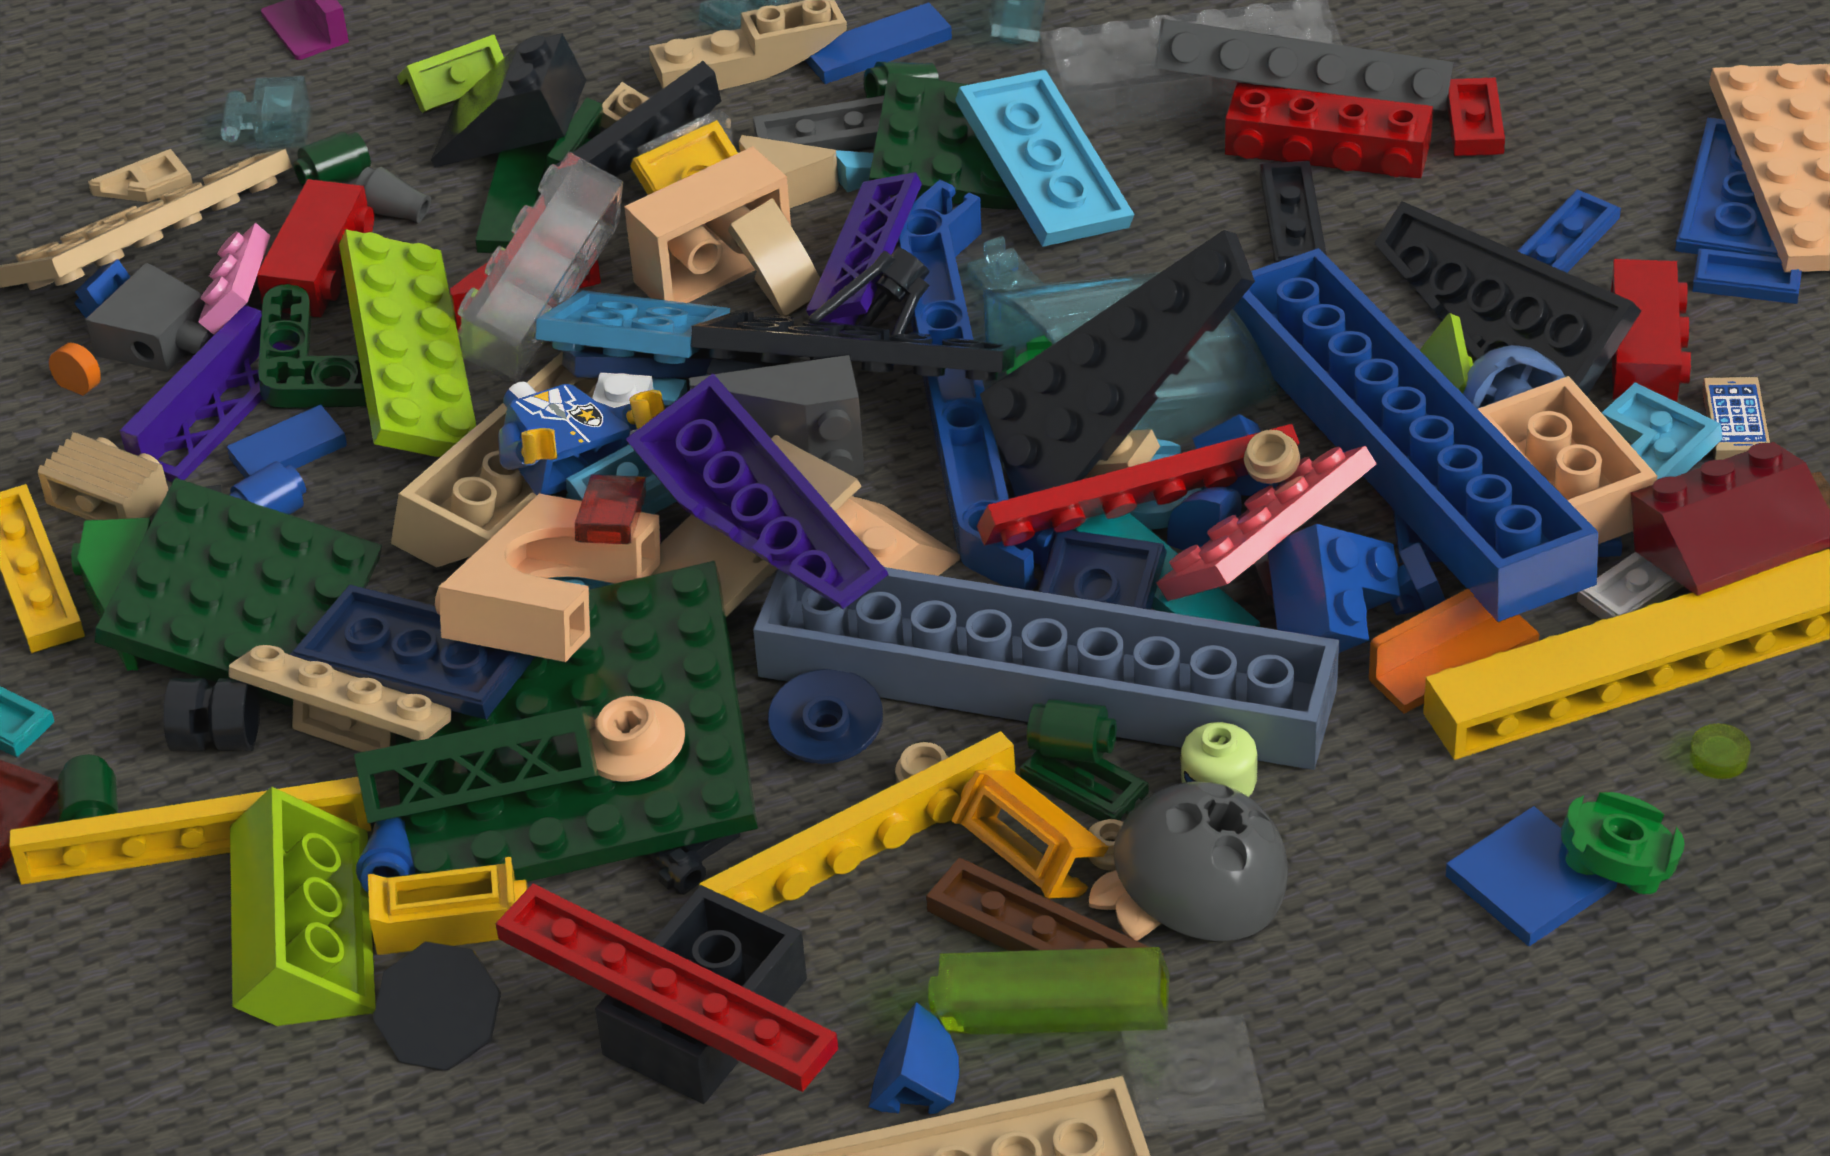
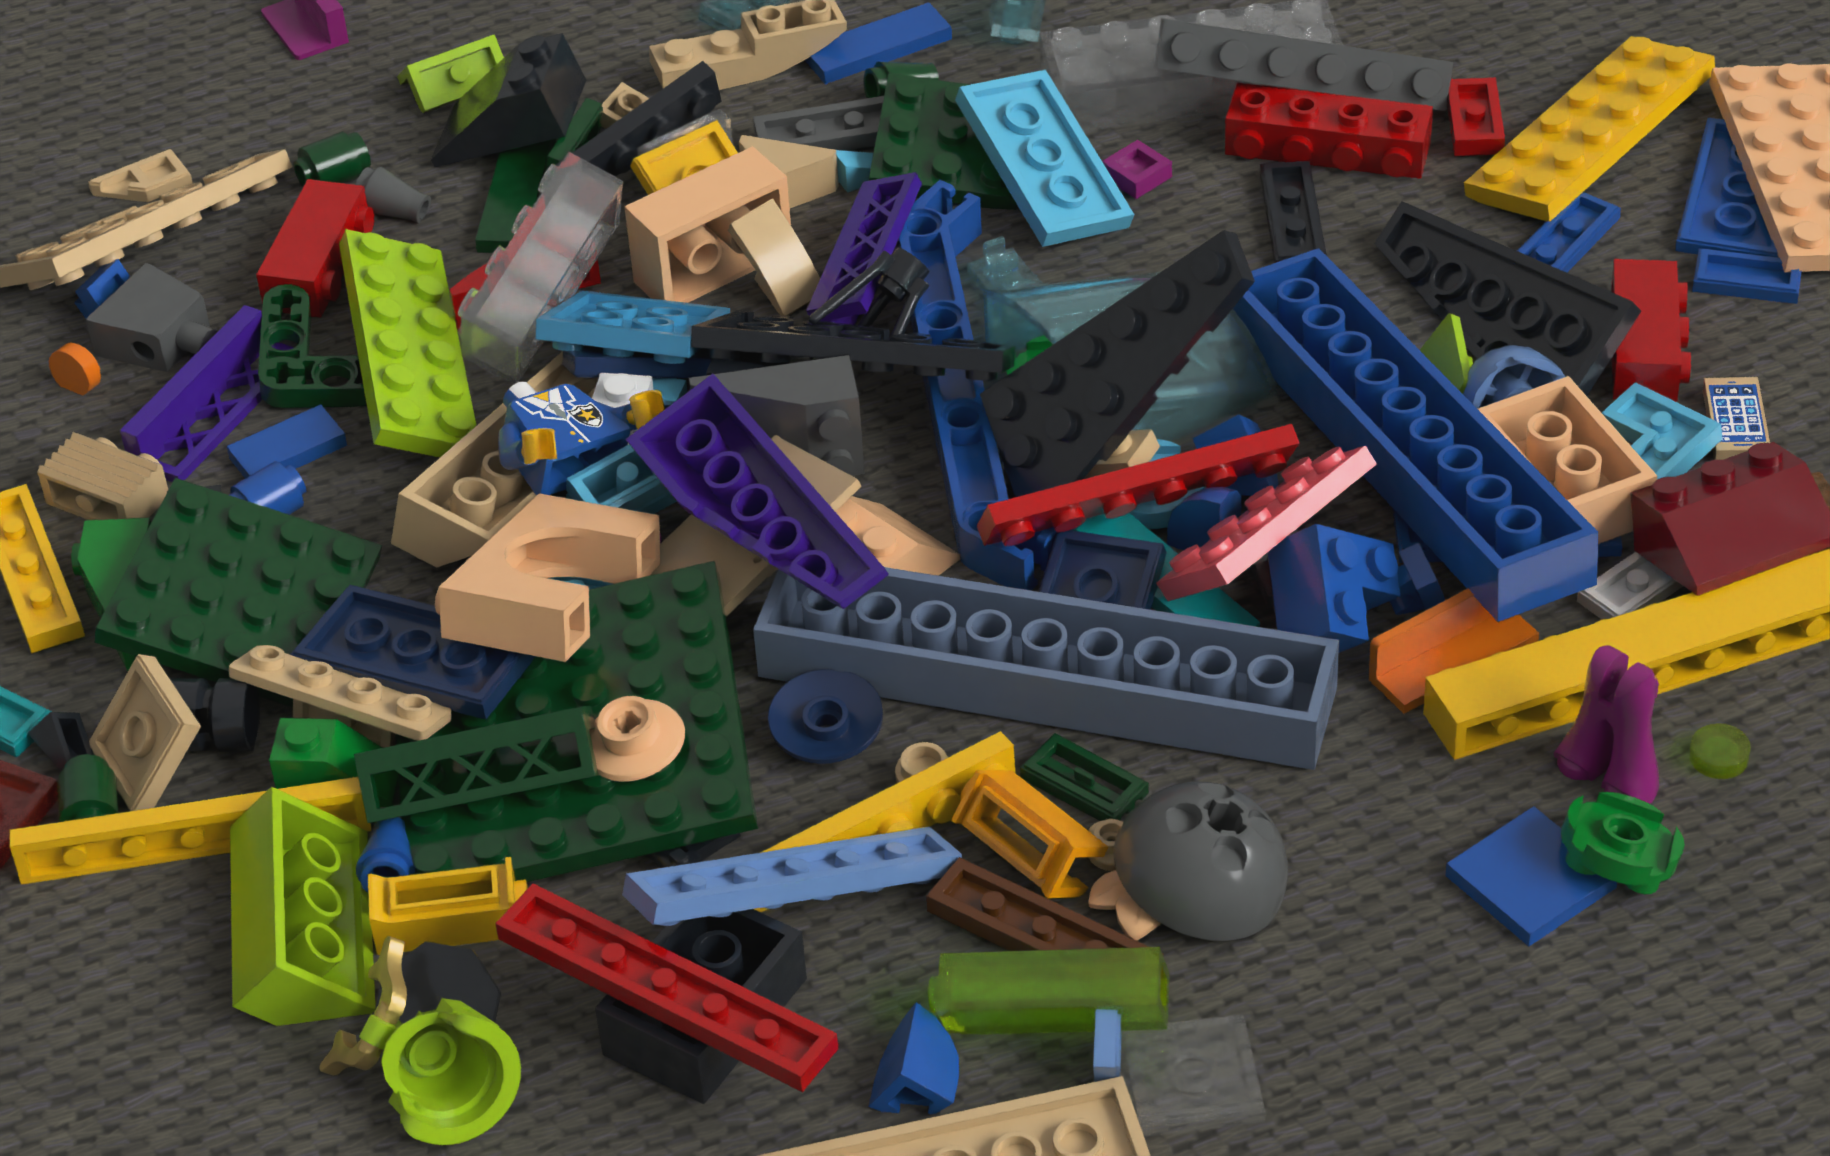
bright pink plate [198,223,271,335] -> none
clear light blue brick [220,76,311,149] -> none
clear red tile [574,475,646,544] -> none
dark green brick [1027,699,1117,763] -> none
yellowish green head [1181,722,1258,797] -> none
tan plate [1244,430,1300,484] -> none
none -> black piece [27,712,93,771]
none -> tan tile [89,654,201,811]
none -> green slope [269,718,399,807]
none -> lime helmet [319,936,521,1145]
none -> medium blue plate [622,827,962,926]
none -> medium blue tile [1093,1009,1122,1082]
none -> magenta plate [1102,139,1172,199]
none -> yellow plate [1464,36,1715,222]
none -> magenta piece [1554,645,1659,804]

